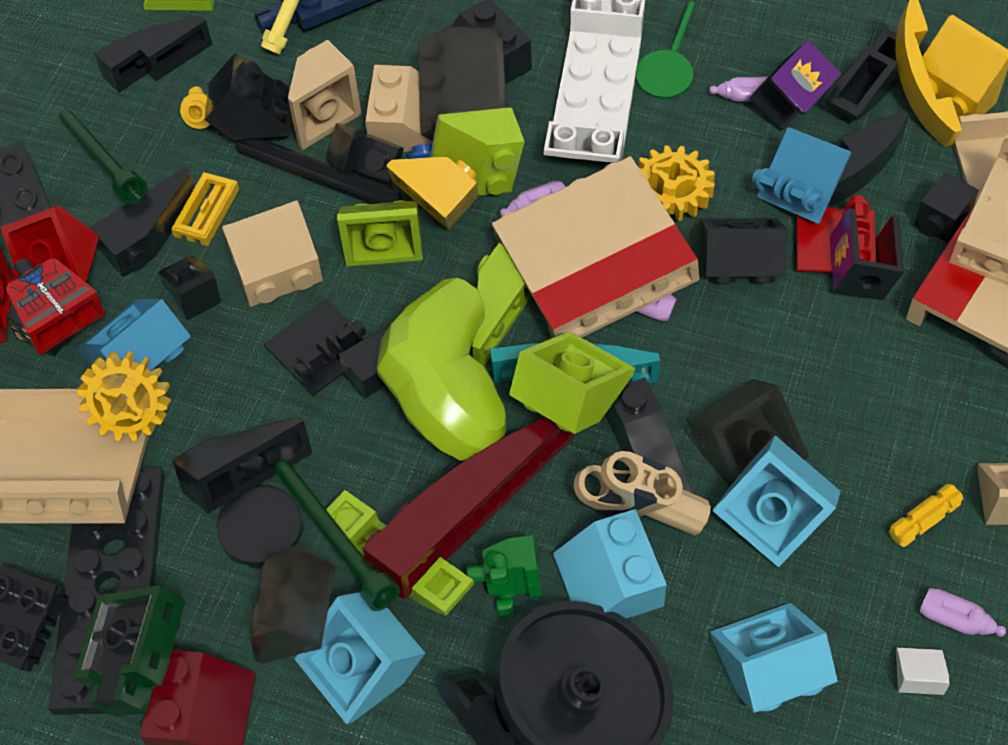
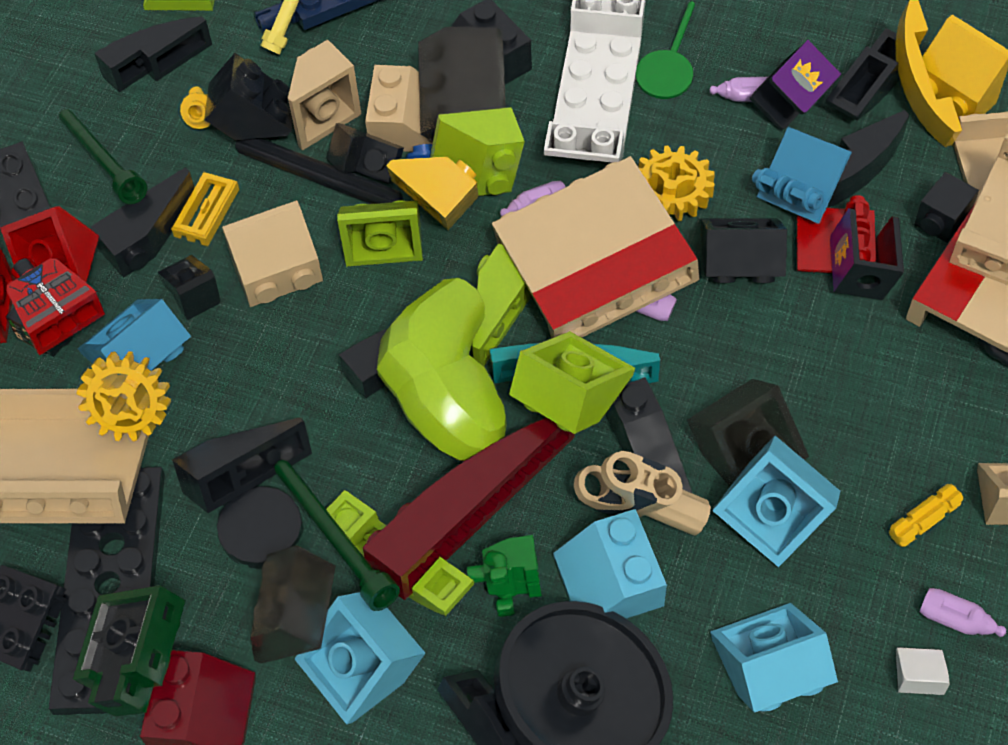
black hinge [264,299,367,396] -> none

